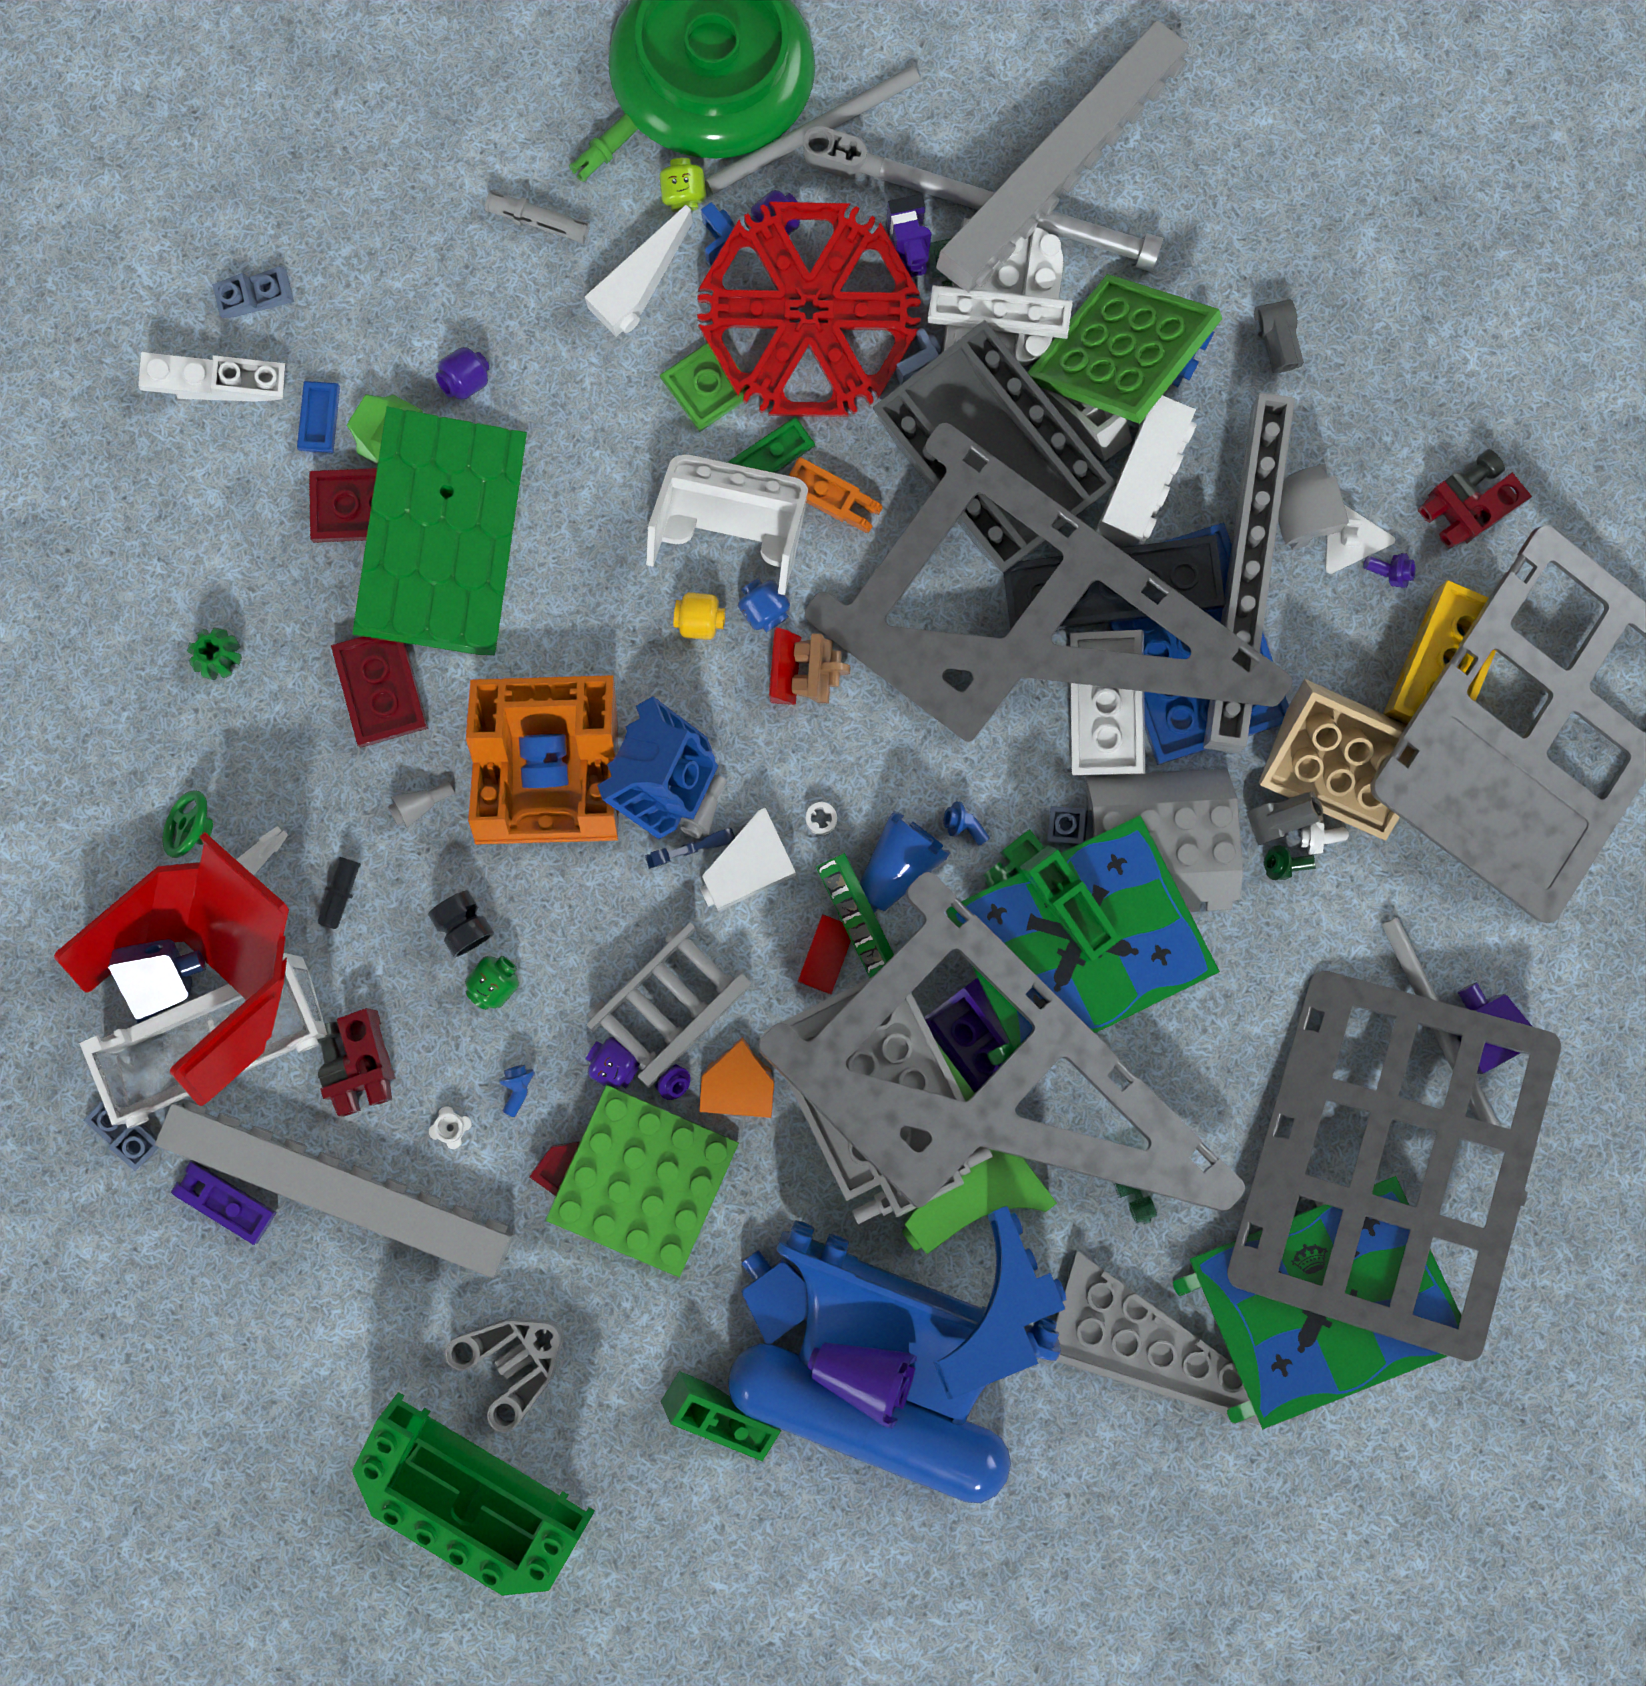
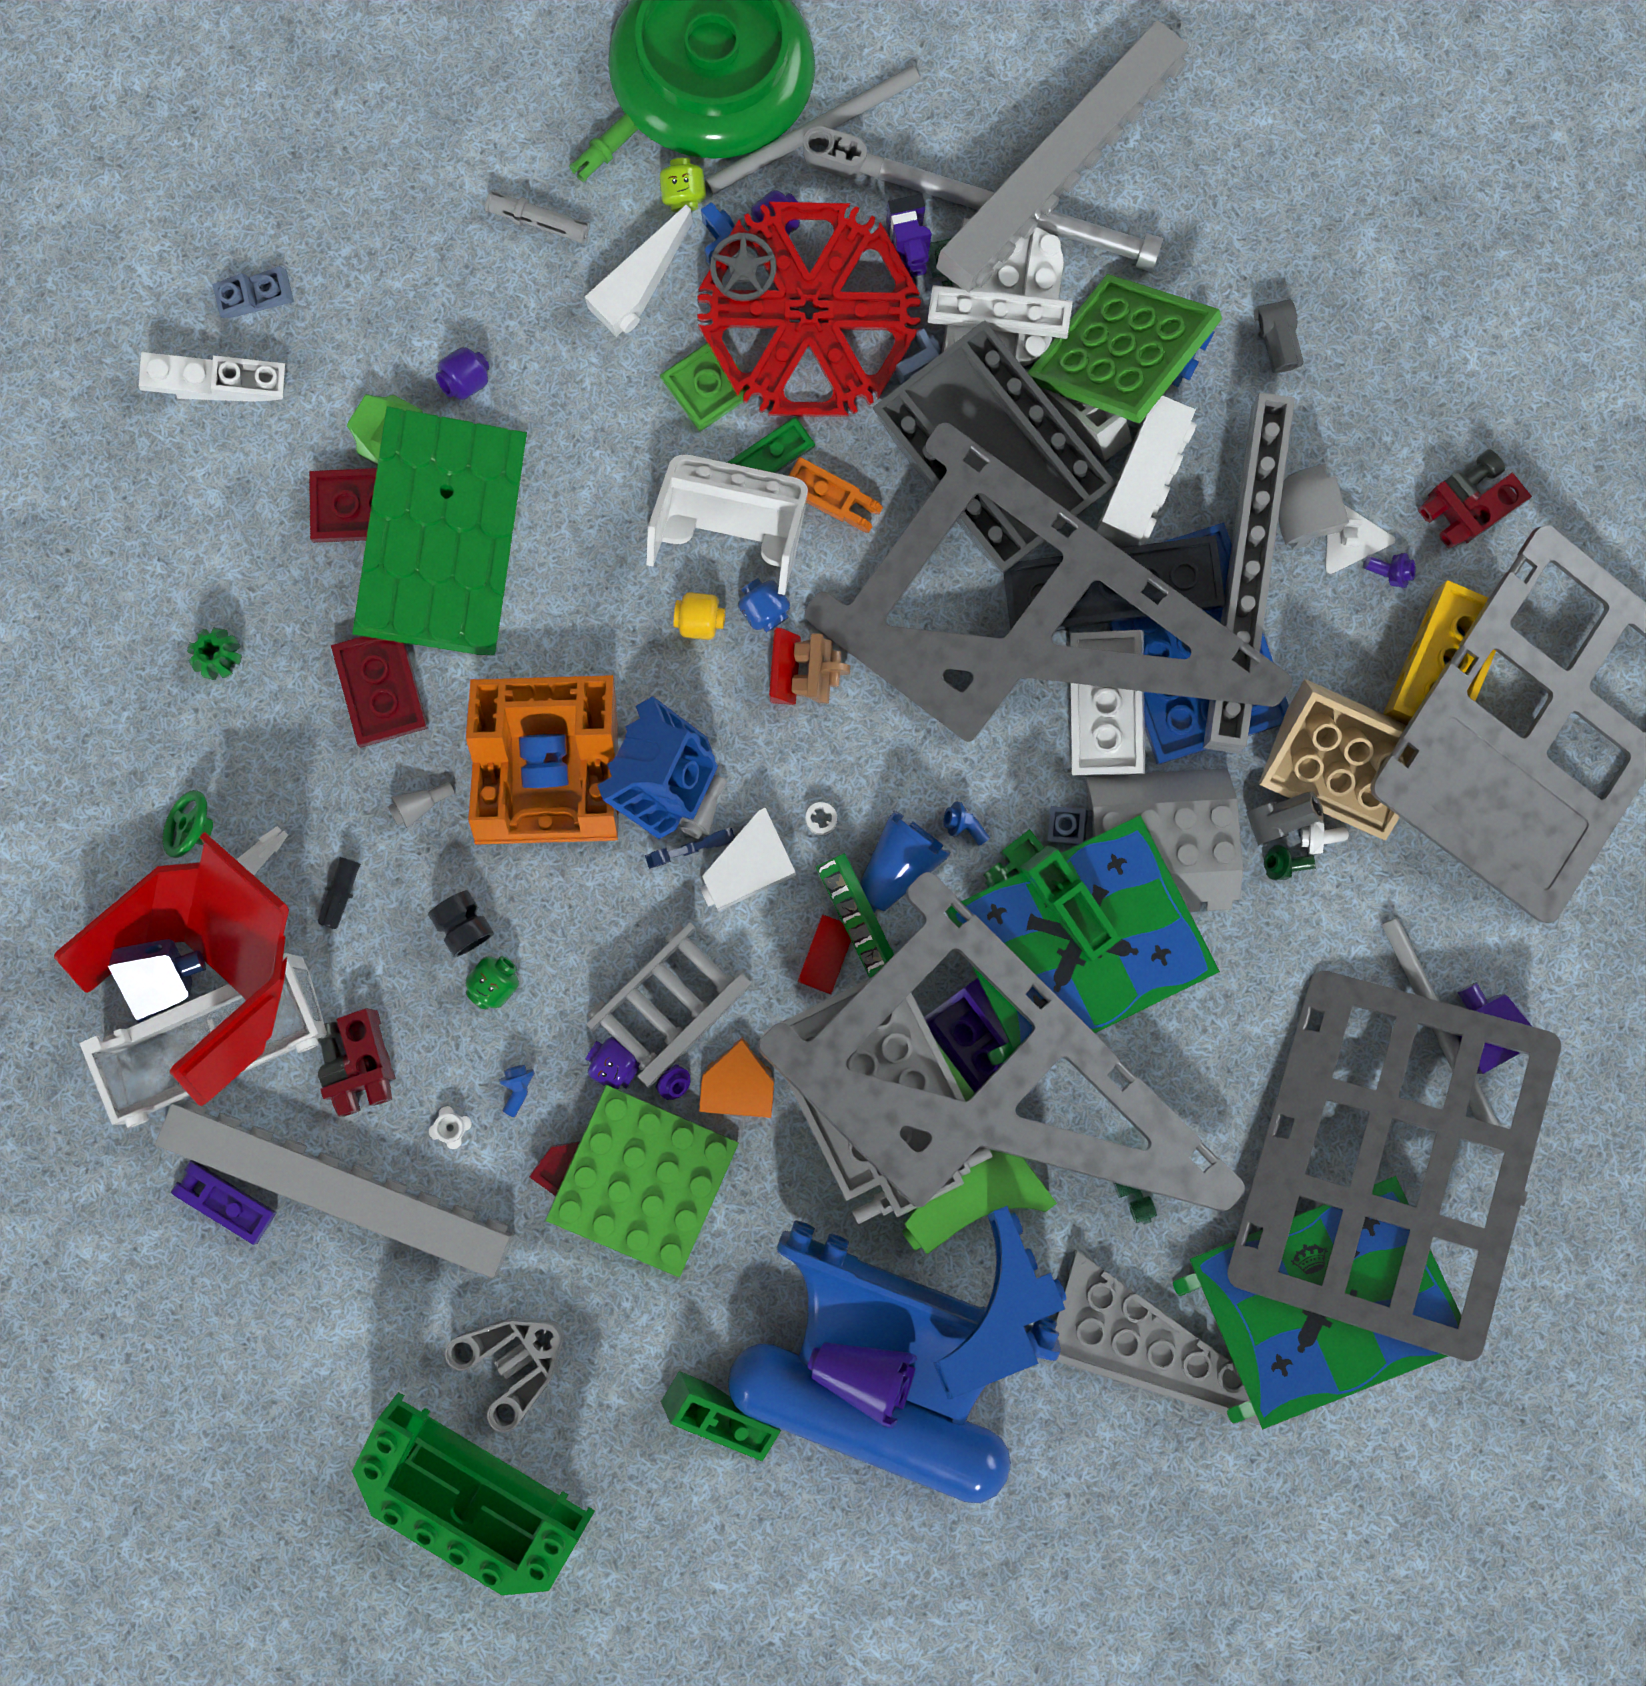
sand blue slope [83,1092,159,1171] -> none
blue tile [297,381,340,453] -> none
blue torso [741,1250,808,1345] -> none
none -> dark grey wheel [710,233,776,301]

